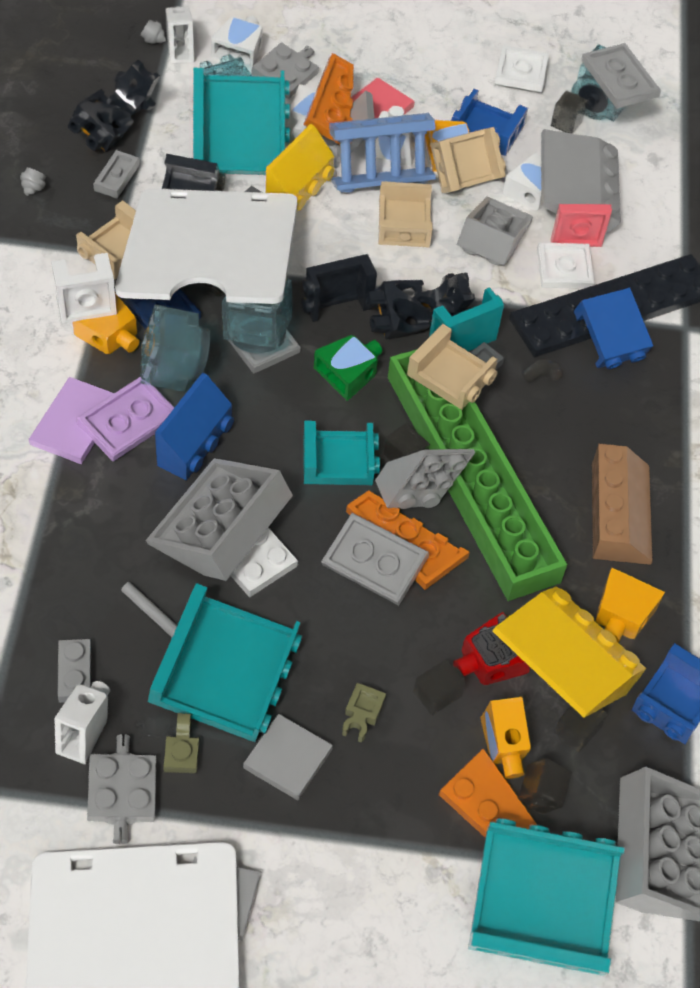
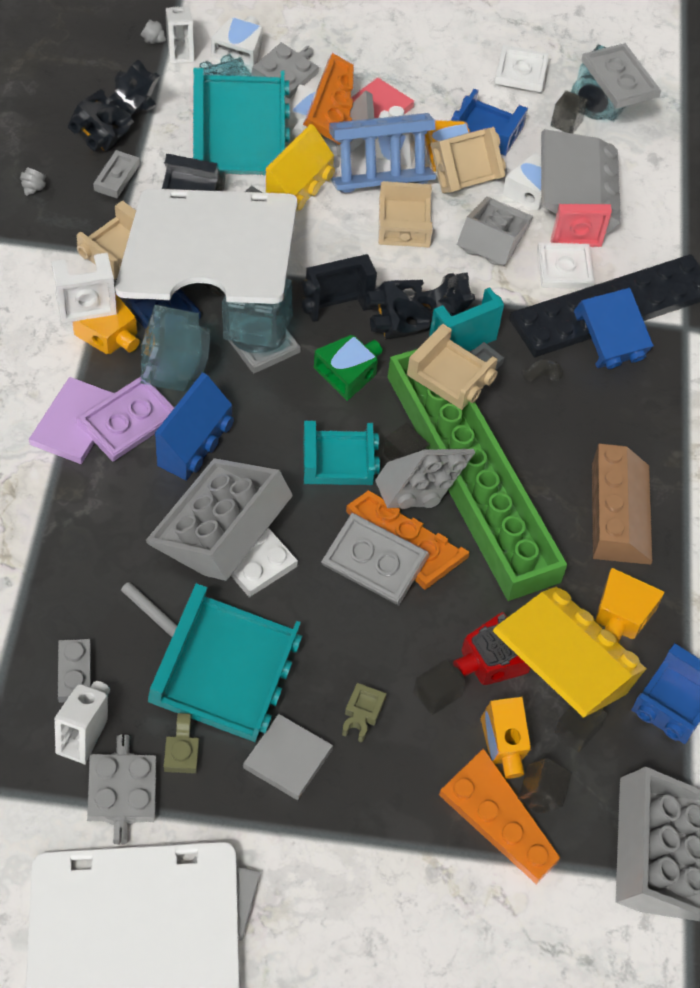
teal panel [468,819,625,976] -> none

